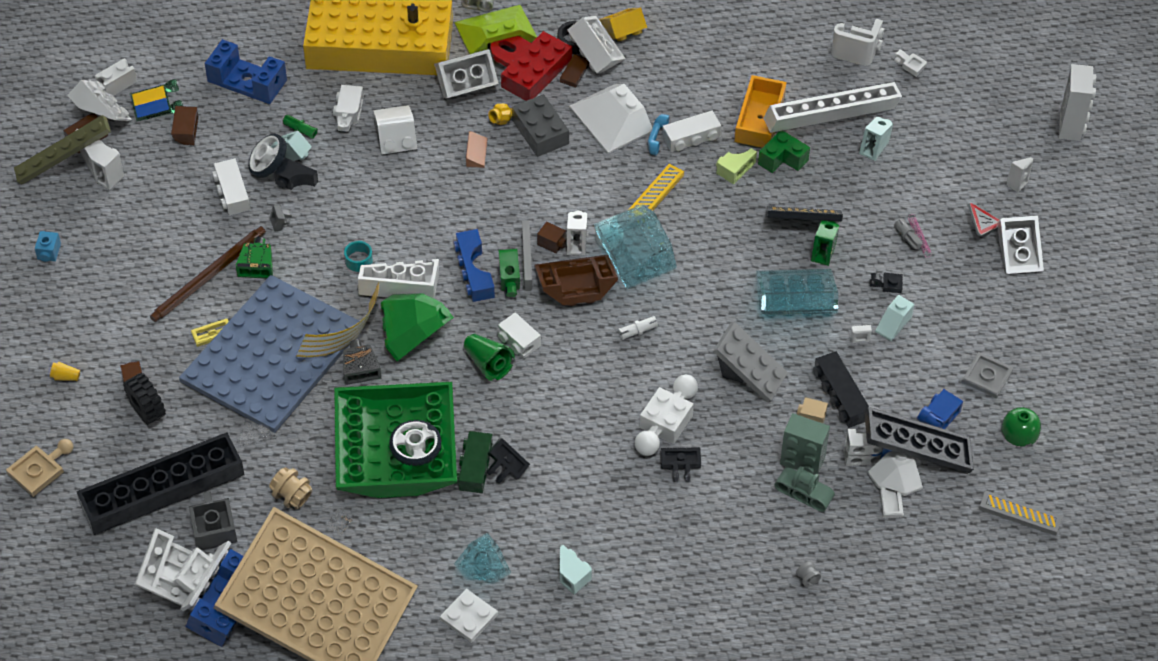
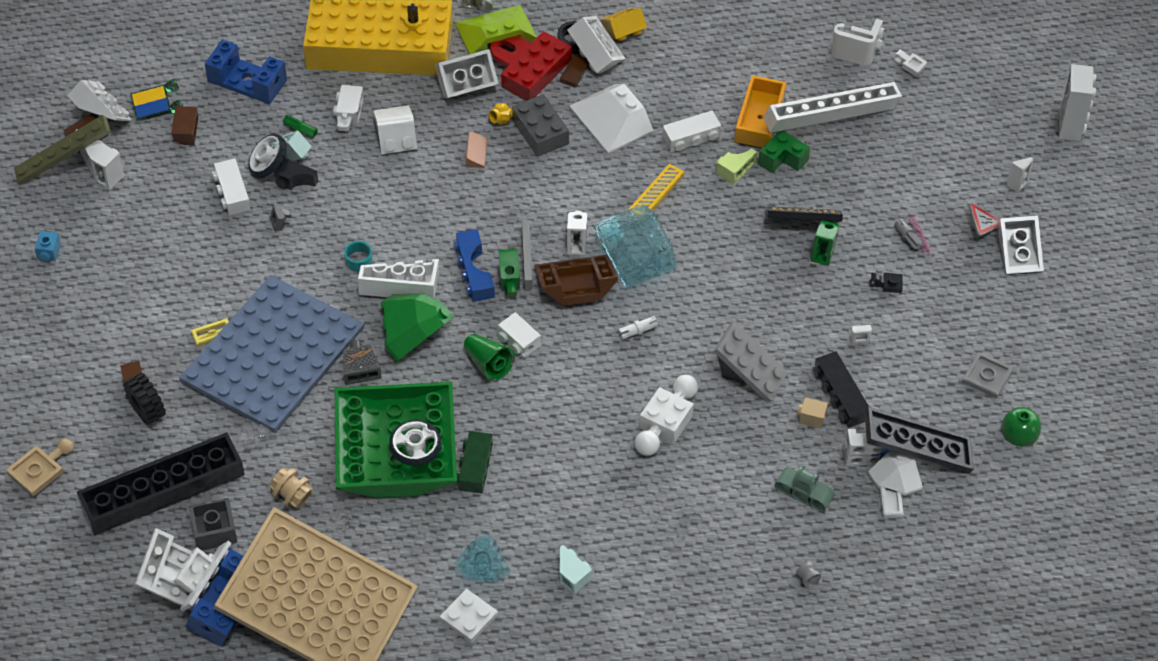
yellow cone [50,362,80,381] -> none
white brick [95,58,137,96] -> none
reddish brown piece [150,226,266,322] -> none
green torso [236,237,273,279] -> none
sticker [296,282,379,357] -> none
black hinge [486,438,530,484] -> none
reddish brown brick [537,221,567,254] -> none
dark azure bar [647,114,669,156] -> none
black hinge [661,447,701,482] -> none
clear light blue slope [756,269,838,317] -> none
sand green brick [780,413,830,475] -> none
light aqua torso [859,117,893,161] -> none
light aqua slope [875,295,914,341] -> none
blue hinge [917,389,963,429] -> none
tile [979,490,1063,536] -> none

